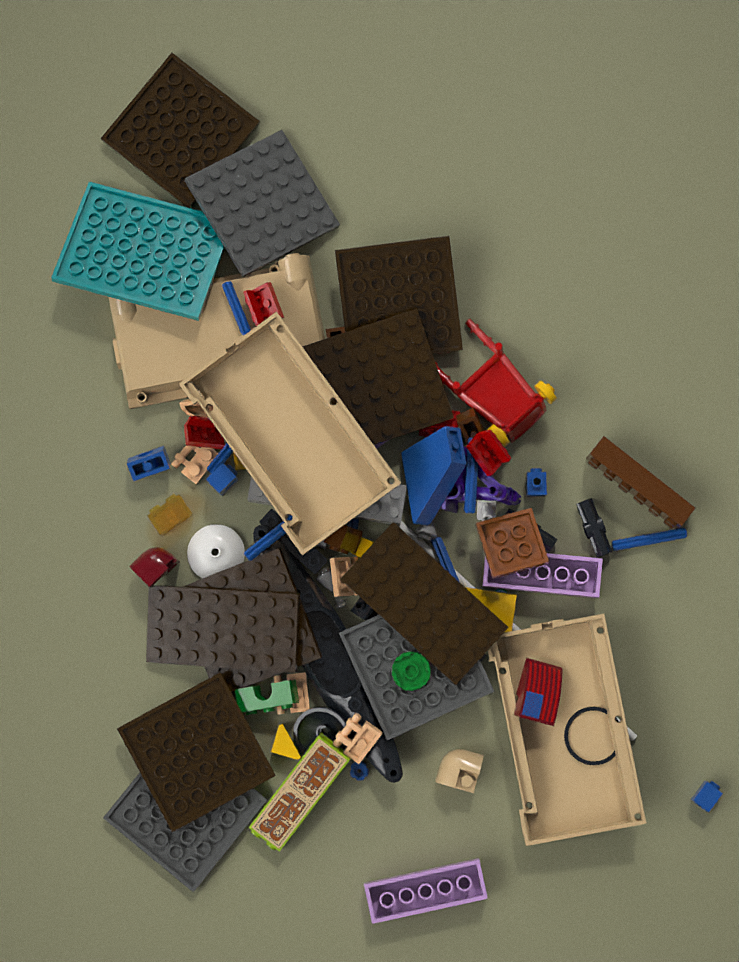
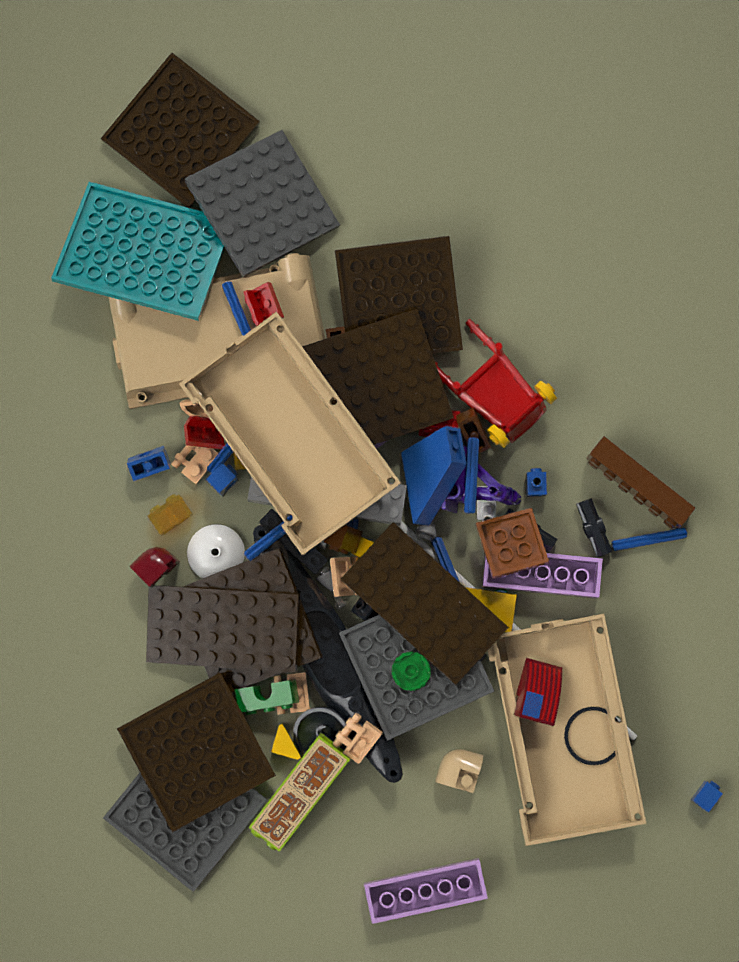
blue plate [350,761,369,781] -> none
red bracket [466,429,512,476] -> none

